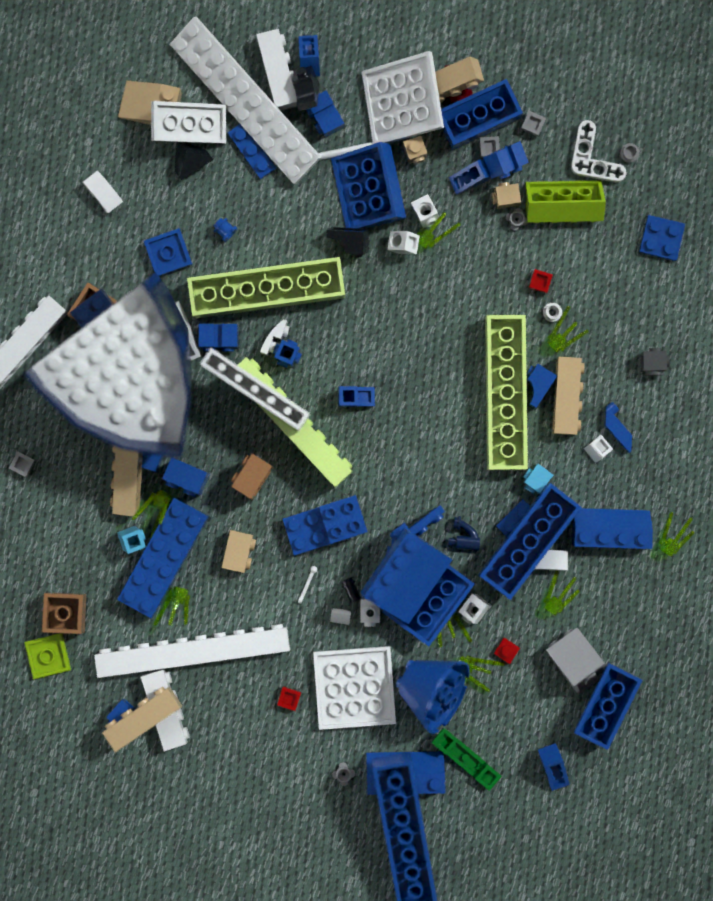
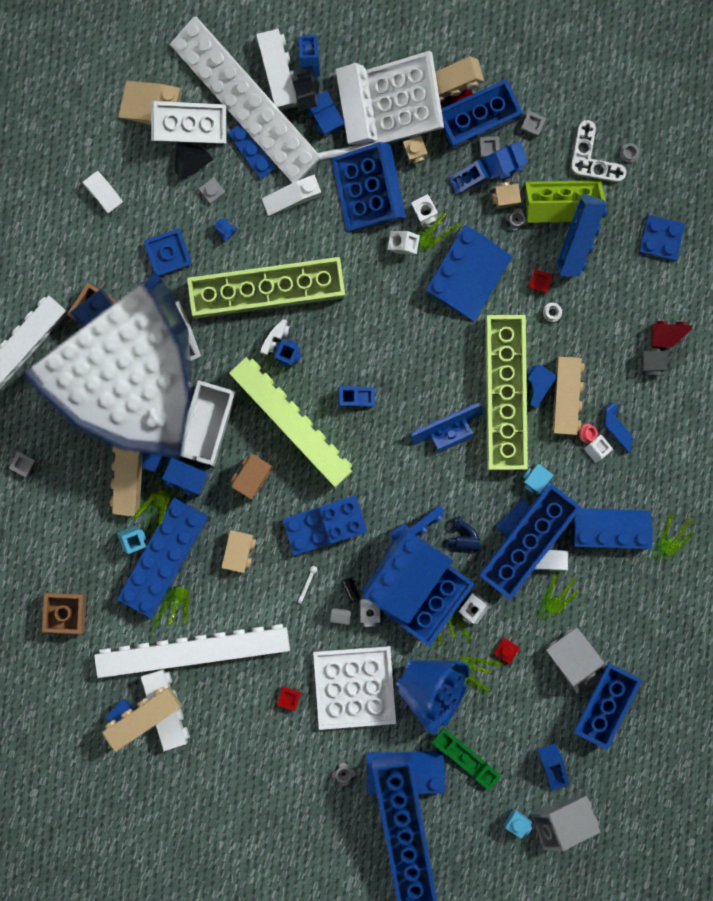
lime tile [24,633,71,680] -> none
blue brick [199,324,238,352] -> none
white brick [200,348,310,431] -> none
black arch [327,227,369,258] -> none
clear neon green plant [547,306,589,353] -> none
none -> white piece [182,380,237,466]
none -> light grey plate [199,177,226,204]
none -> white slope [262,174,322,216]
none -> white brick [336,63,377,146]
none -> blue bracket [410,403,483,453]
none -> blue slope [425,225,513,322]
none -> medium azure brick [503,808,532,839]
none -> light grey slope [531,796,600,851]
none -> blue slope [556,193,608,276]
none -> coral plate [579,424,597,443]
none -> dark red slope [650,321,692,349]

